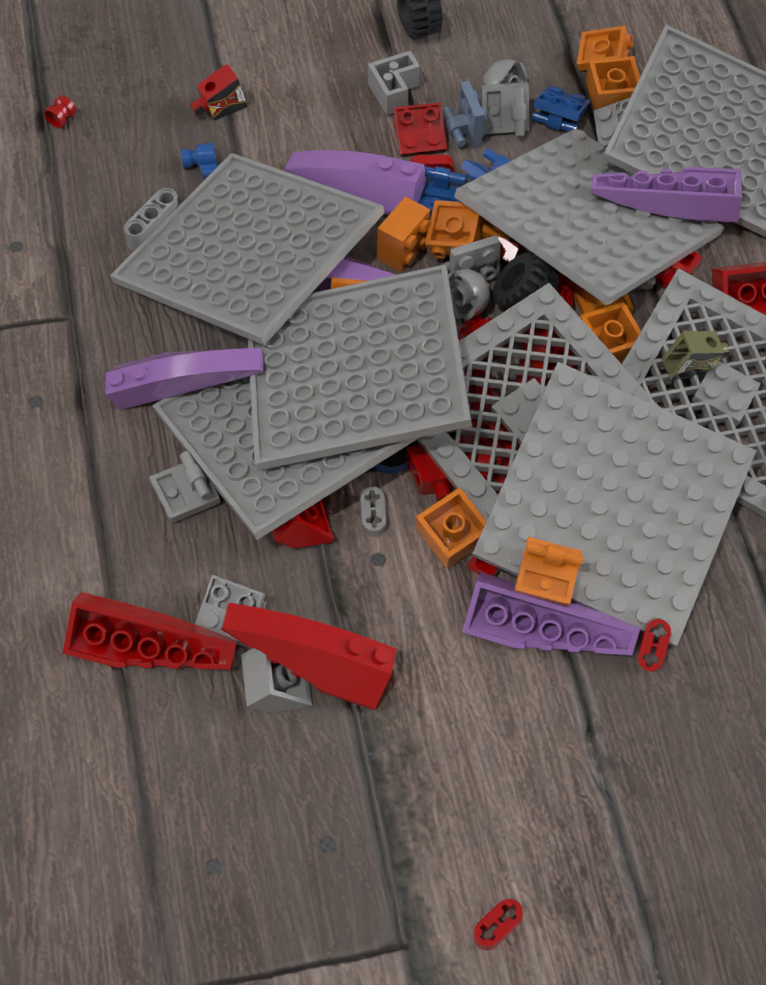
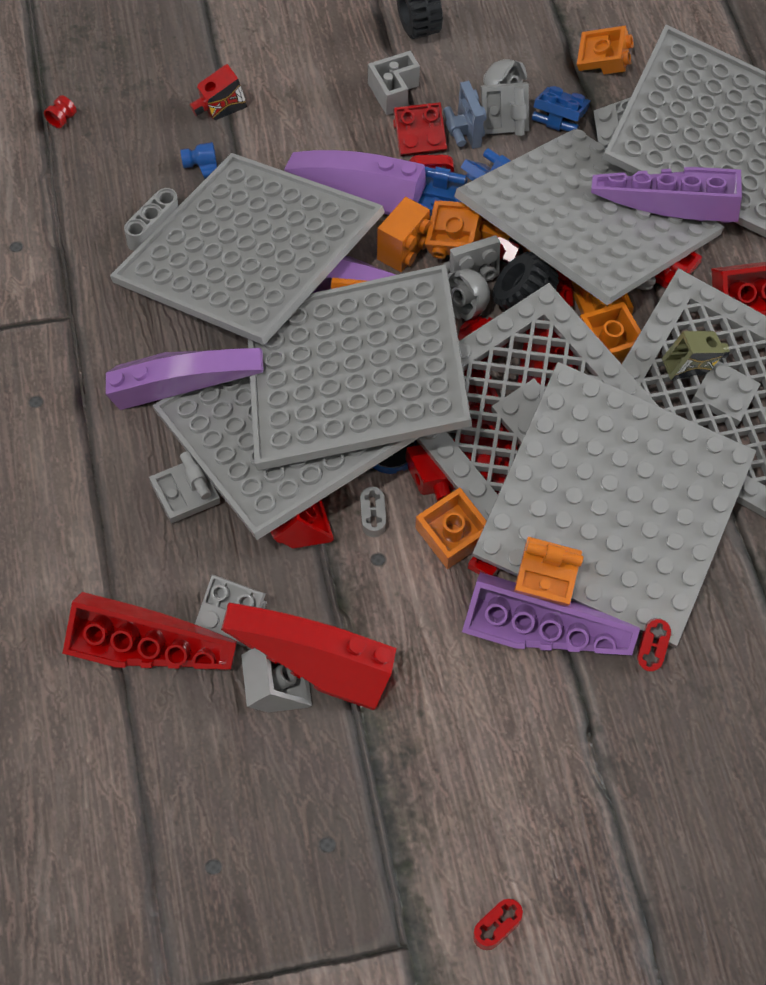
orange brick [586,56,640,110] -> none

